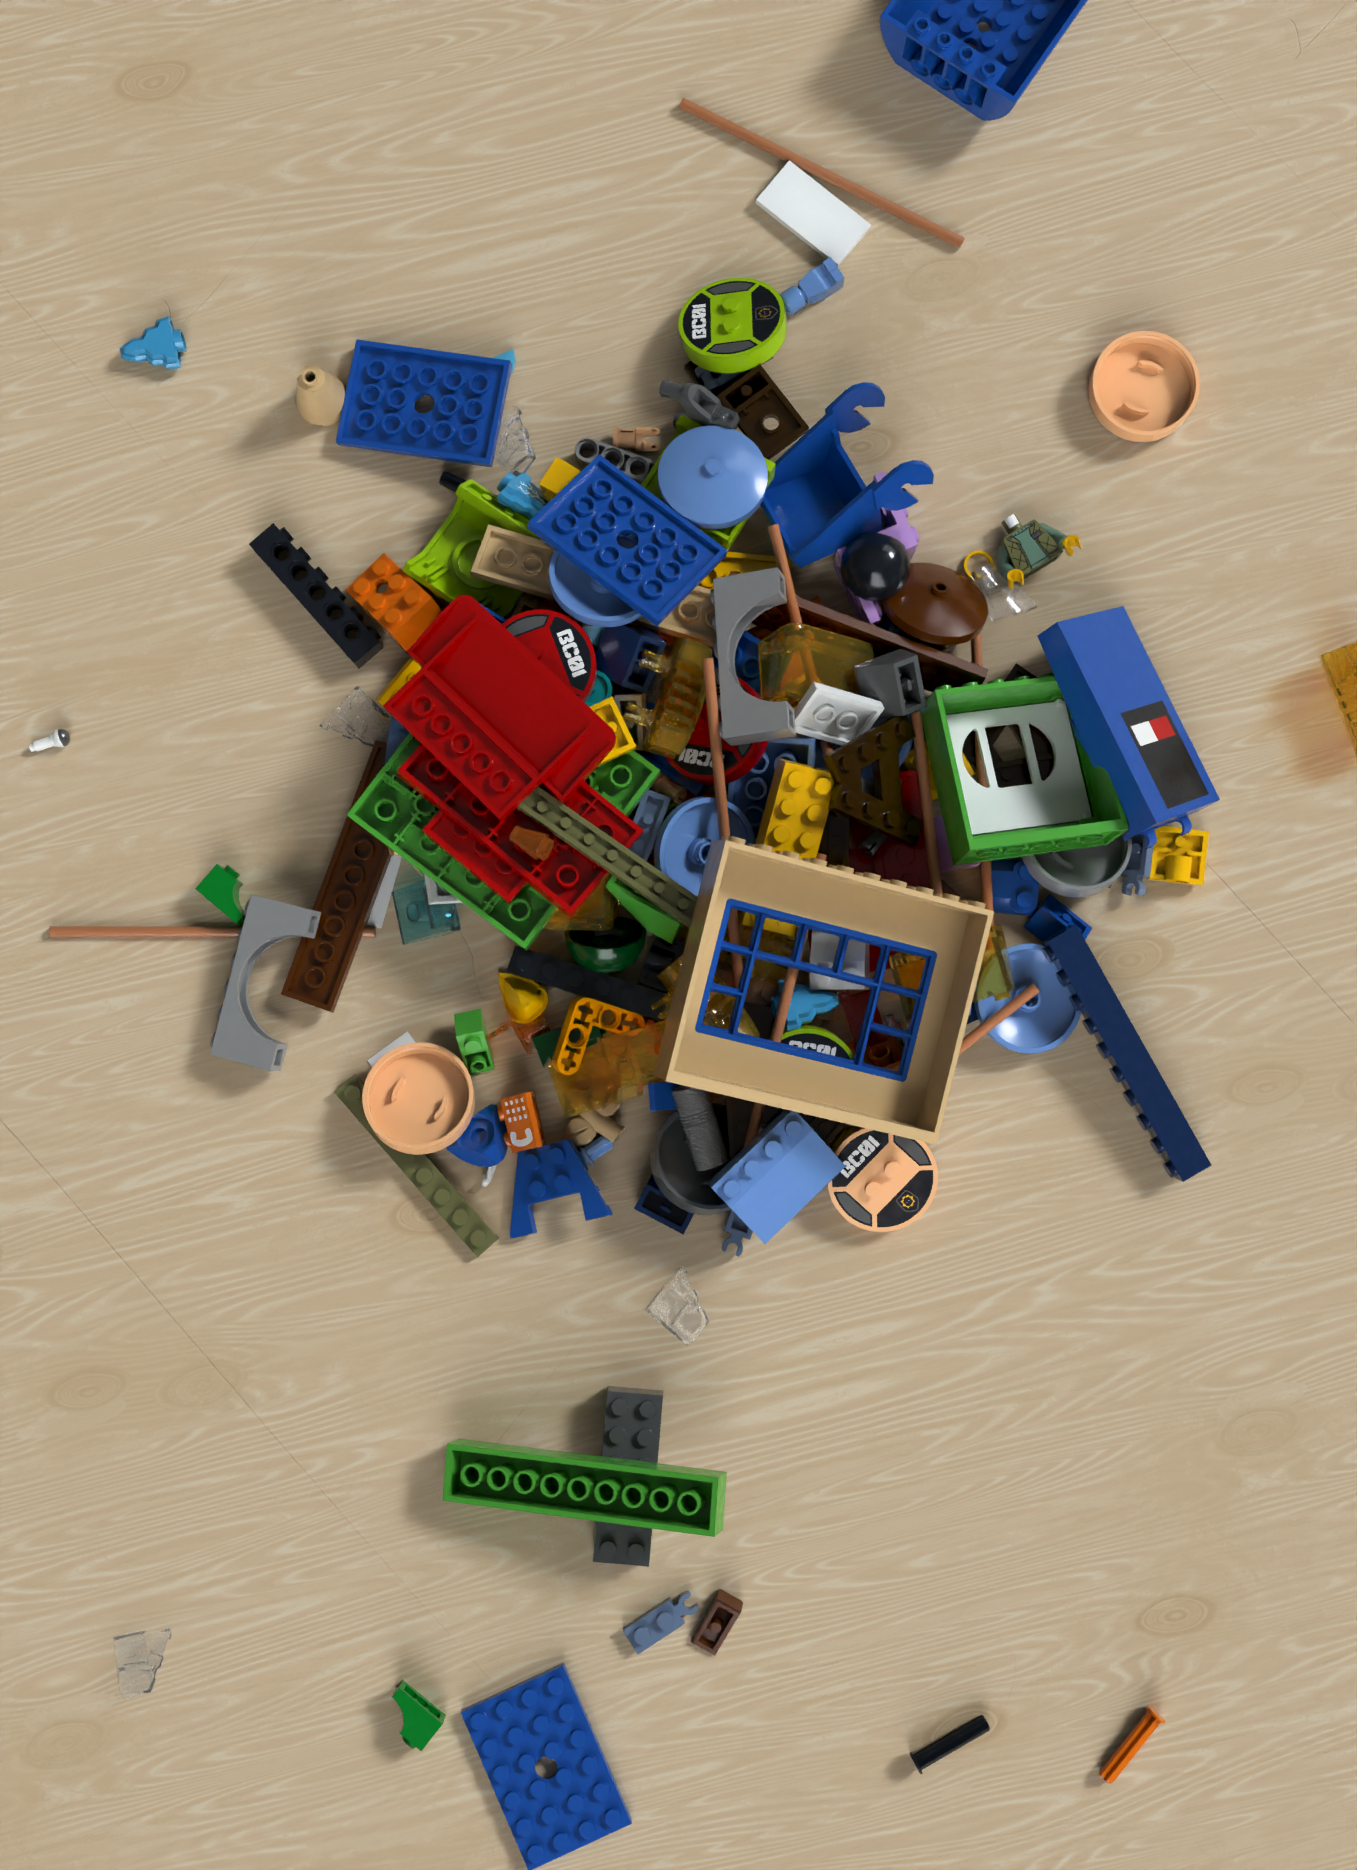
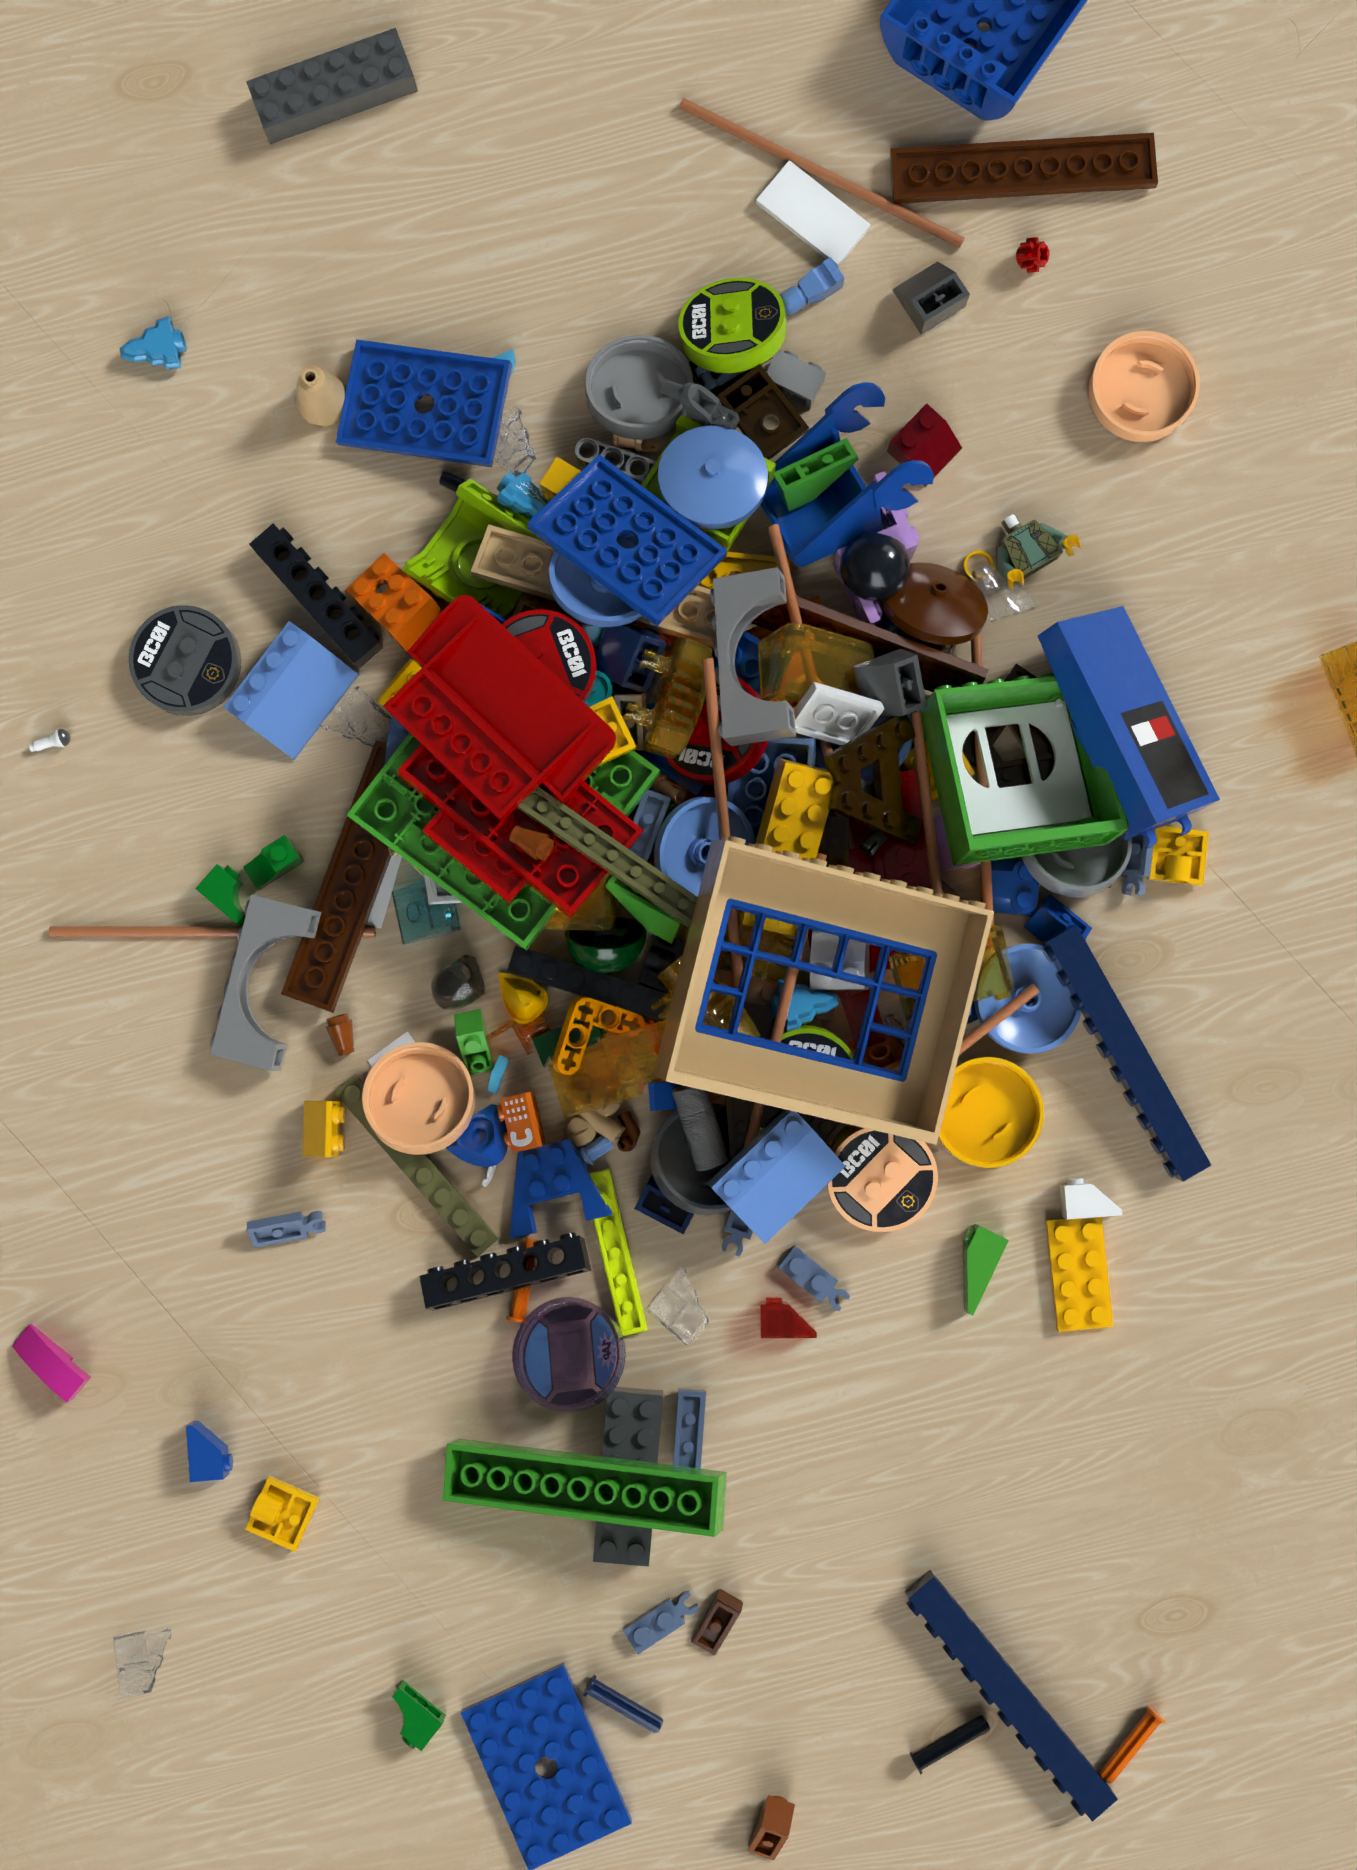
none -> dark pink slope [12,1324,91,1403]
none -> piece [129,605,241,716]
none -> blue slope [186,1421,233,1482]
none -> medium blue slope [223,621,359,760]
none -> green arch [243,835,305,890]
none -> yellow plate [245,1476,320,1552]
none -> dark grey brick [246,28,418,144]
none -> sand blue plate [247,1211,326,1248]
none -> yellow slope [302,1101,346,1158]
none -> dark orange cone [325,1014,354,1056]
none -> black brick [419,1233,591,1311]
none -> clear smoke piece [431,954,485,1010]
none -> medium azure tile [487,1055,509,1094]
none -> orange axle [506,1238,538,1323]
none -> clear purple brick [512,1297,626,1413]
none -> dark blue axle [583,1675,663,1733]
none -> light grey piece [585,335,693,439]
none -> neon yellow tile [589,1168,648,1337]
none -> reddish brown arm [617,1110,641,1152]
none -> sand blue plate [673,1389,706,1469]
none -> dark orange slope [748,1795,795,1860]
none -> clear red slope [760,1296,817,1338]
none -> light grey brick [767,350,826,409]
none -> bright green slope [773,438,859,512]
none -> sand blue plate [778,1245,850,1311]
none -> dark red slope [887,403,962,487]
none -> reddish brown plate [890,133,1158,204]
none -> dark grey slope [893,261,970,334]
none -> dark blue brick [905,1570,1118,1822]
none -> yellow piece [938,1057,1044,1168]
none -> bright green slope [962,1224,1009,1316]
none -> red gear [1016,237,1050,273]
none -> yellow plate [1045,1217,1114,1332]
none -> white slope [1059,1178,1122,1219]

